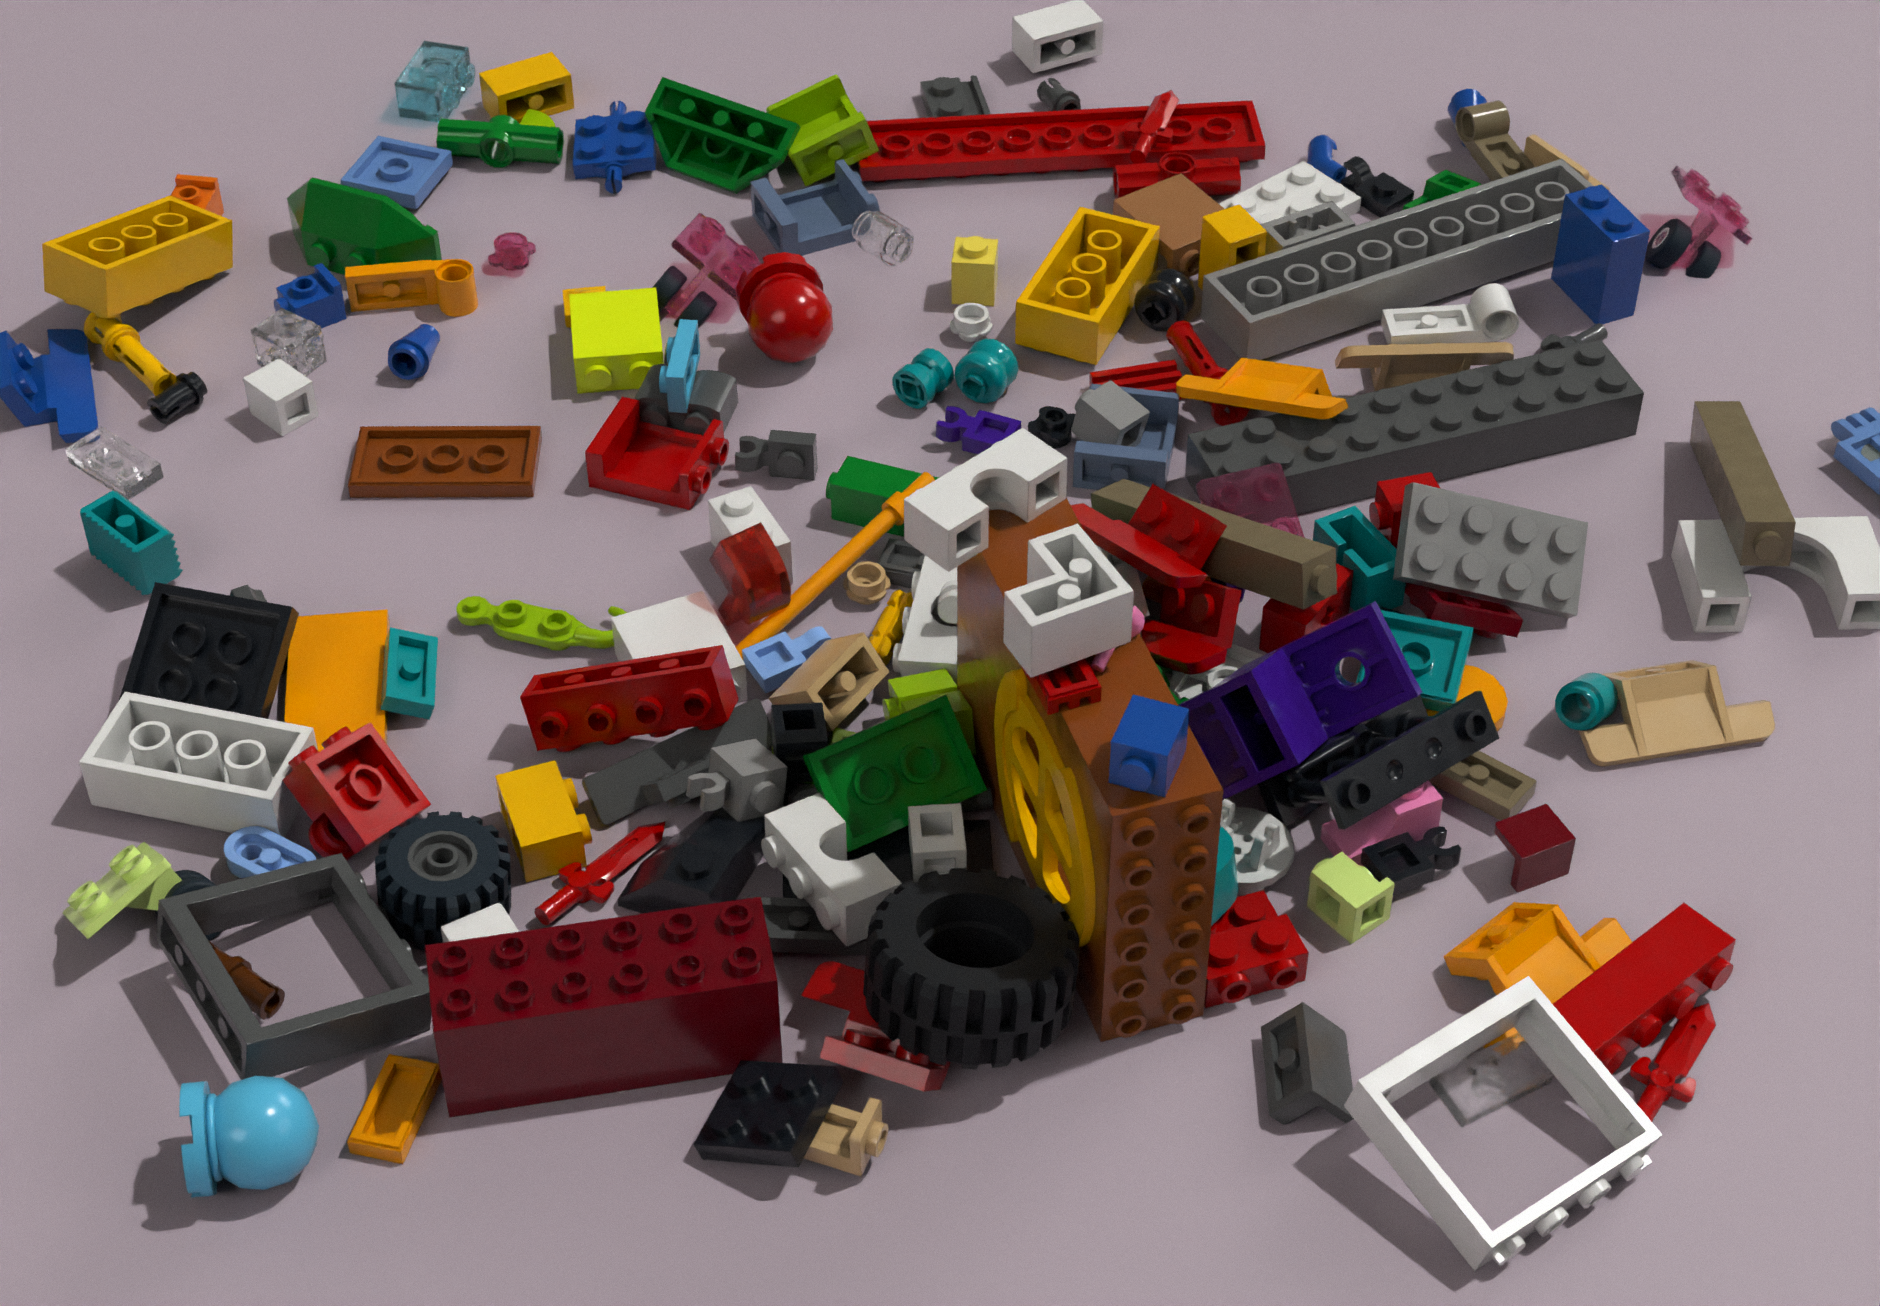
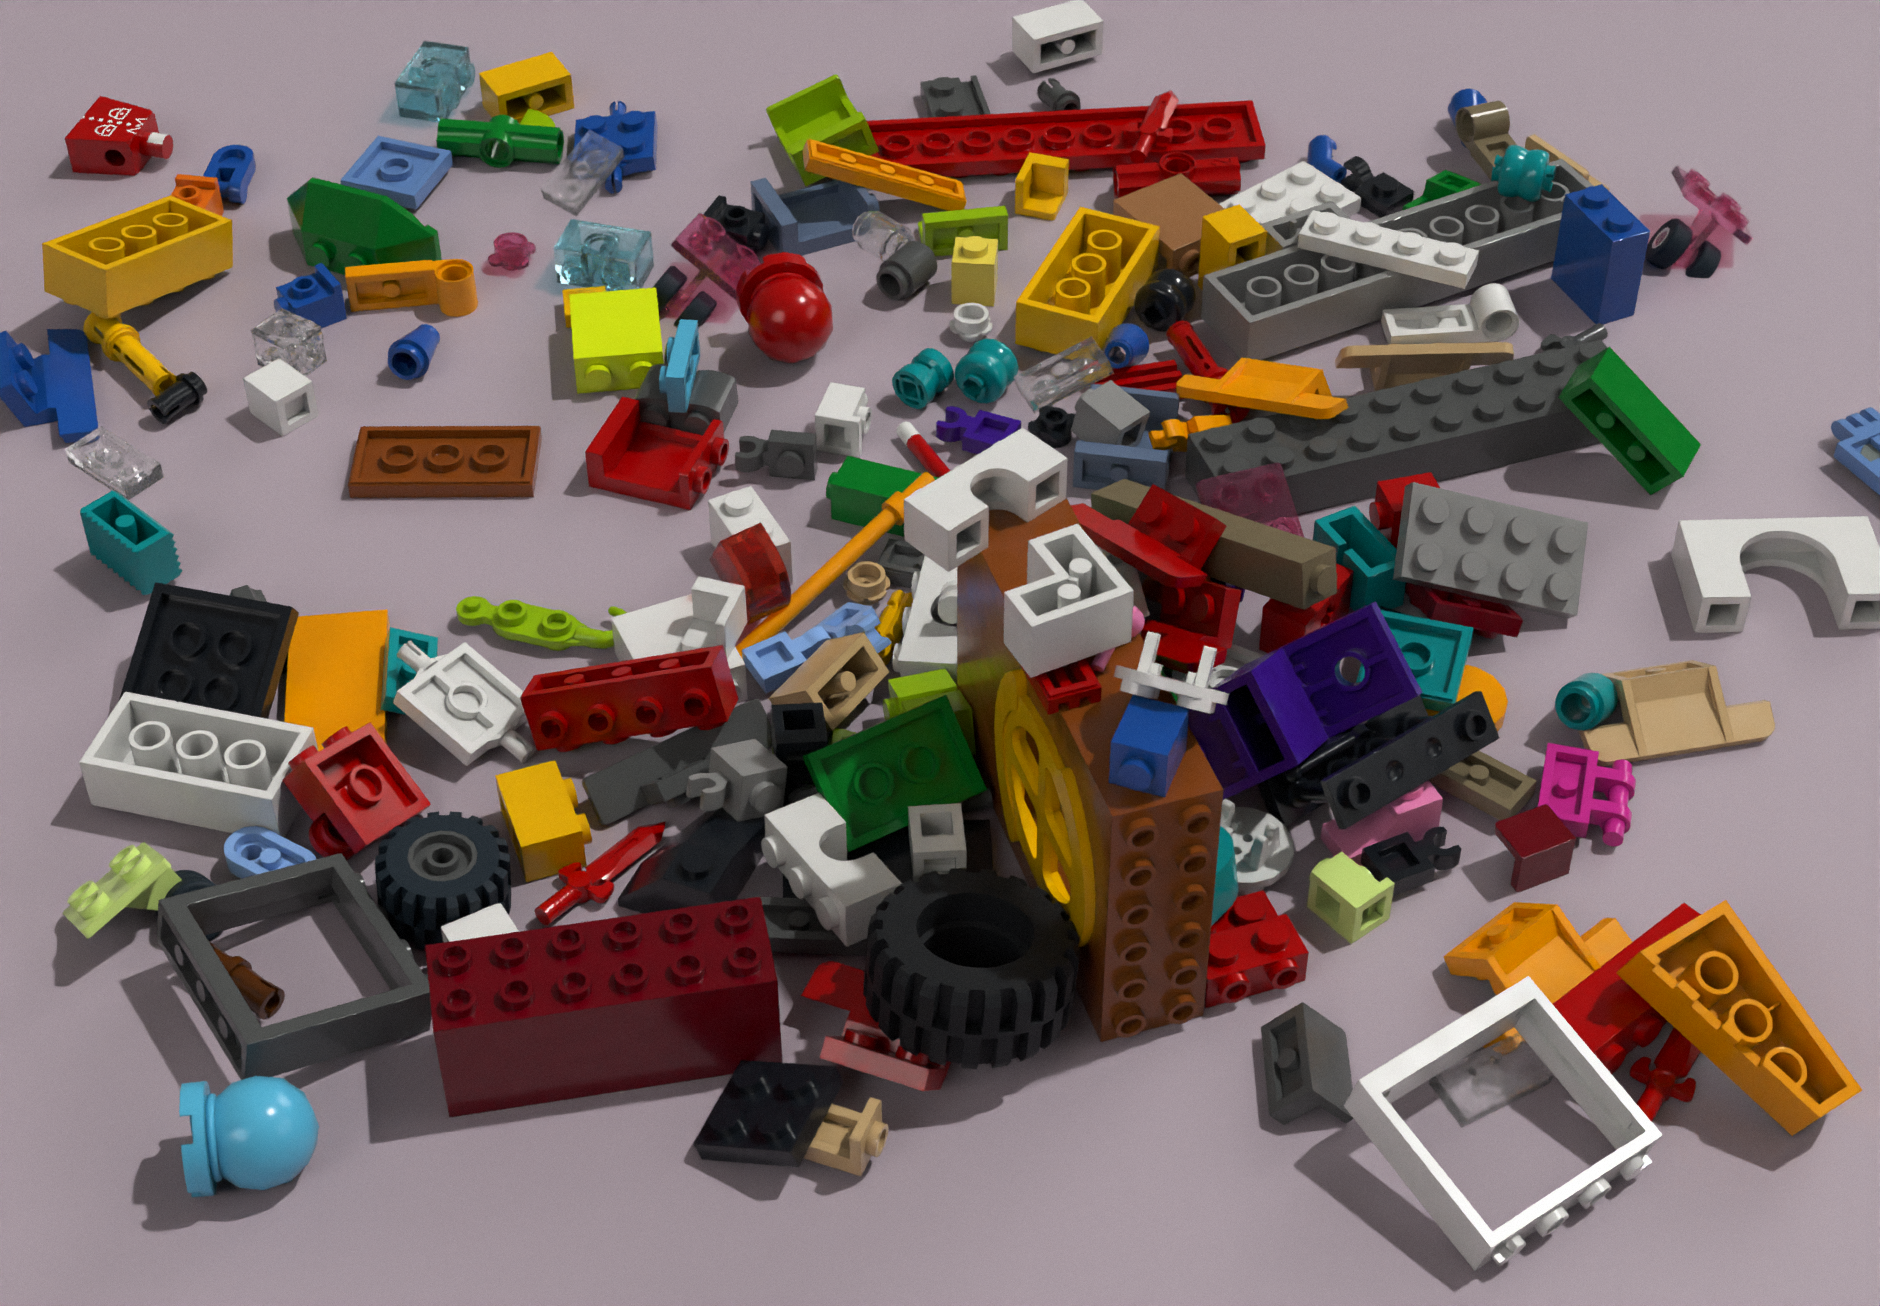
light orange tile [347,1054,442,1164] -> none
green wedge [645,77,801,194] -> none
dark tan brick [1690,401,1796,566] -> none
none -> red torso [65,96,173,176]
none -> blue plate [203,145,256,203]
none -> white plate [393,641,536,766]
none -> clear plate [541,129,625,217]
none -> clear light blue brick [553,219,654,291]
none -> white panel [681,576,747,660]
none -> black brick [700,195,769,264]
none -> light orange tile [802,139,967,211]
none -> light blue plate [813,602,891,653]
none -> white brick [815,382,872,458]
none -> dark grey brick [876,241,938,300]
none -> red bar [896,421,950,478]
none -> lime panel [918,206,1008,257]
none -> clear plate [1014,336,1113,414]
none -> yellow panel [1015,152,1069,220]
none -> blue cone [1104,323,1149,368]
none -> white plate [1114,631,1229,714]
none -> light orange plate [1148,415,1232,452]
none -> white plate [1298,210,1479,289]
none -> teal piece [1491,145,1556,202]
none -> dark pink plate [1537,743,1636,847]
none -> green brick [1558,346,1701,495]
none -> light orange wedge [1616,900,1862,1136]

